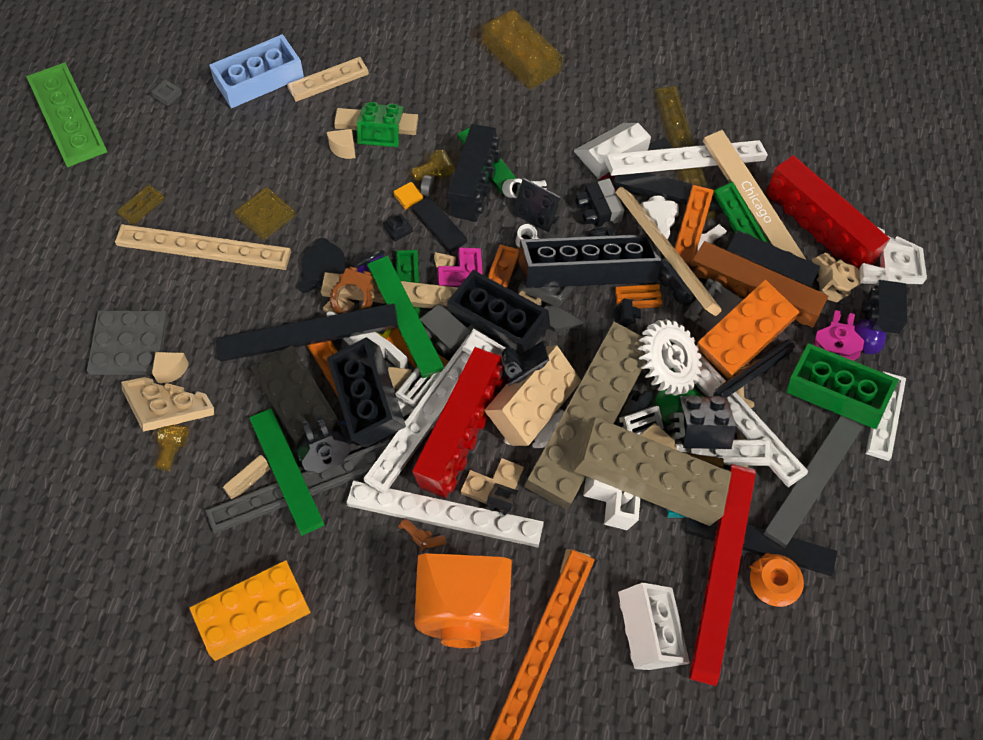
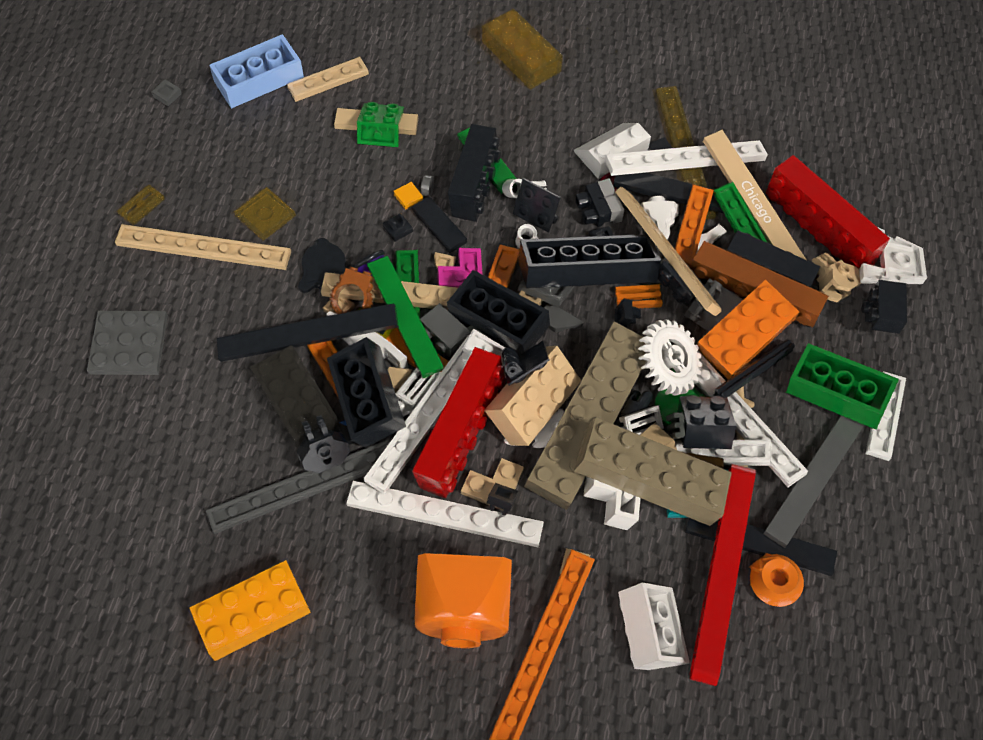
bright green plate [26,62,107,167] -> none
tan plate [121,377,214,432] -> none
tan brick [152,352,189,383] -> none
clear yellow pin [156,424,189,471] -> none
tan tile [223,455,270,500] -> none
green tile [249,409,325,536] -> none
tan brick [327,129,356,159] -> none
dark orange piece [398,518,446,552] -> none
clear yellow pin [411,150,455,181] -> none
dark pink hinge [814,310,864,361] -> none
dark purple hair [853,319,887,354] -> none

